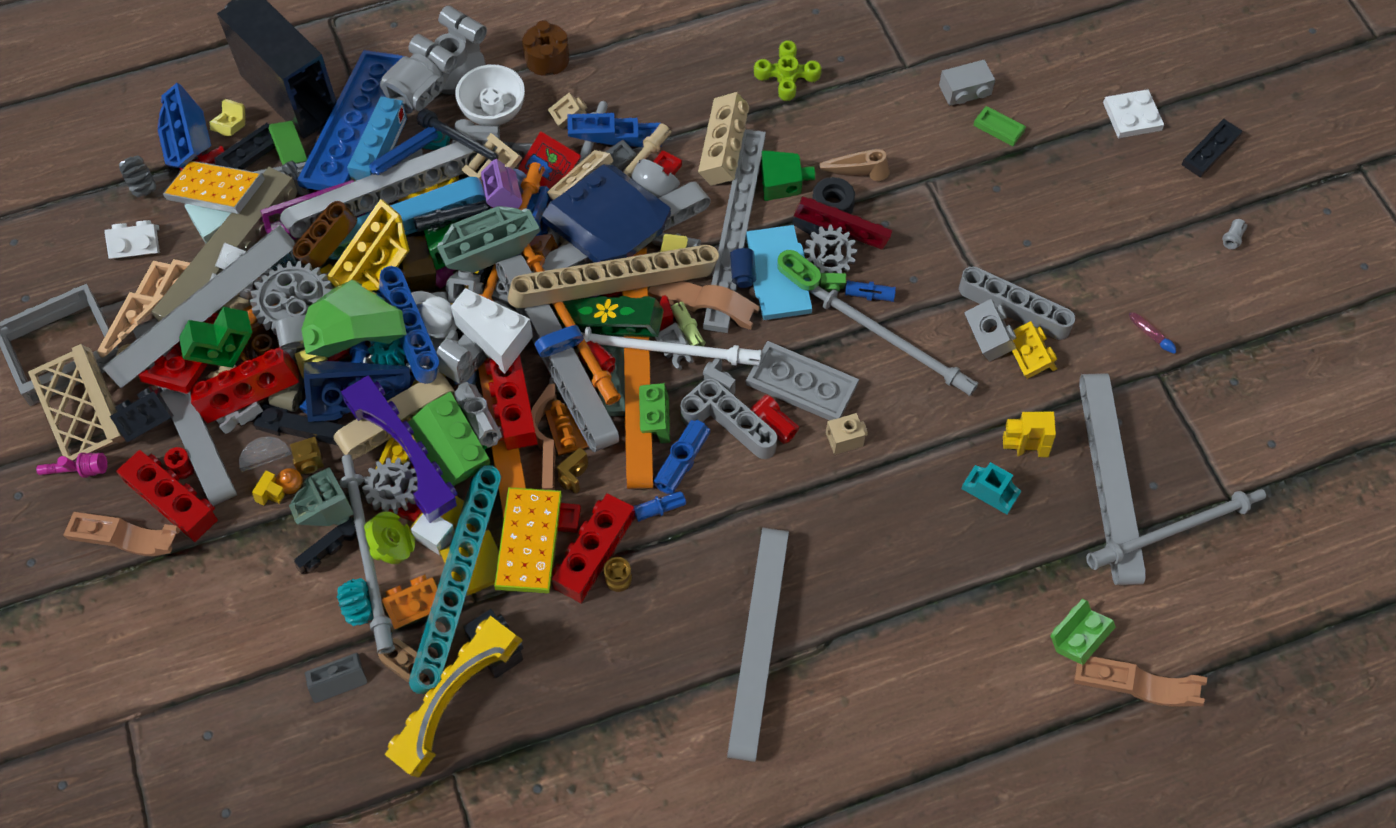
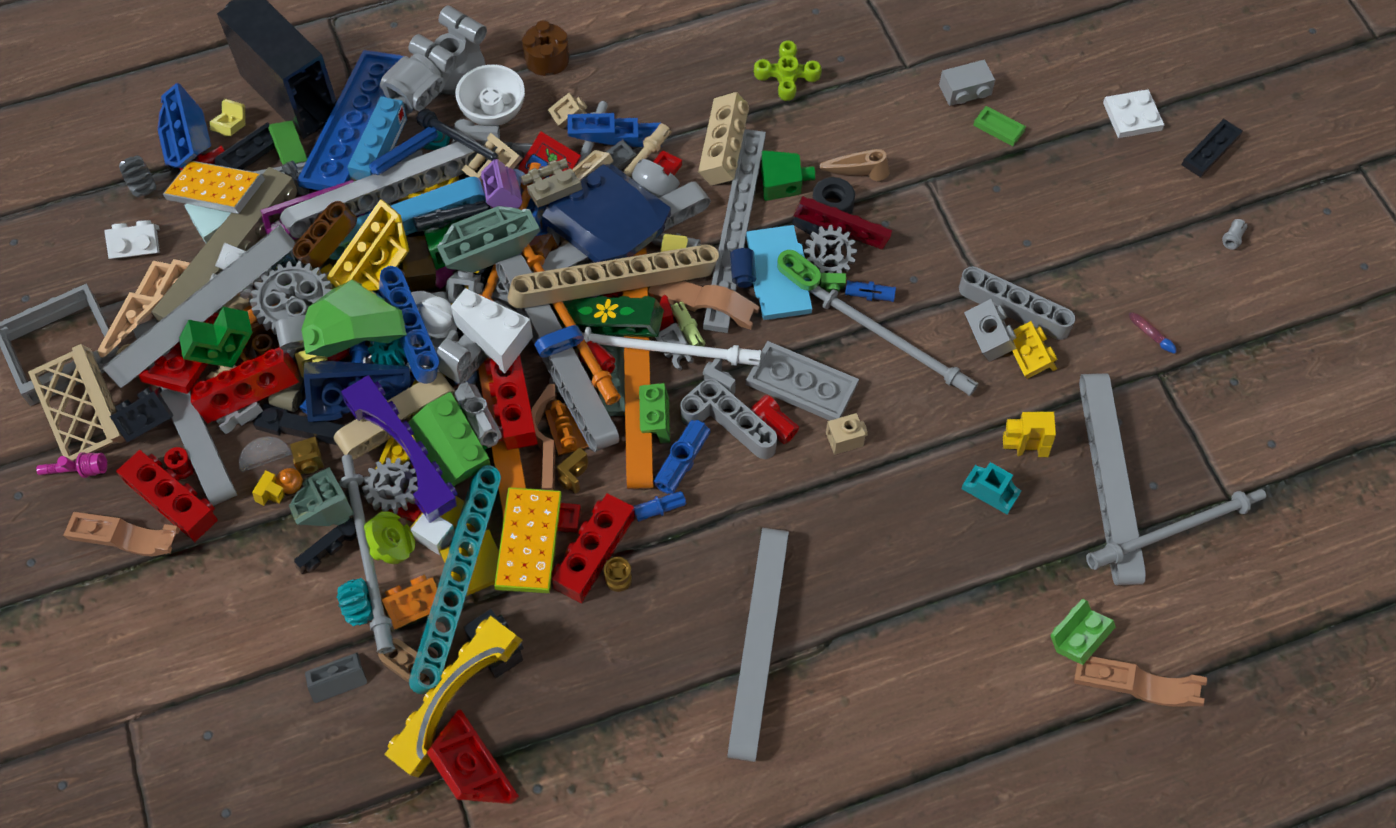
none -> red wing [427,709,519,804]
none -> dark tan plate [521,158,582,208]

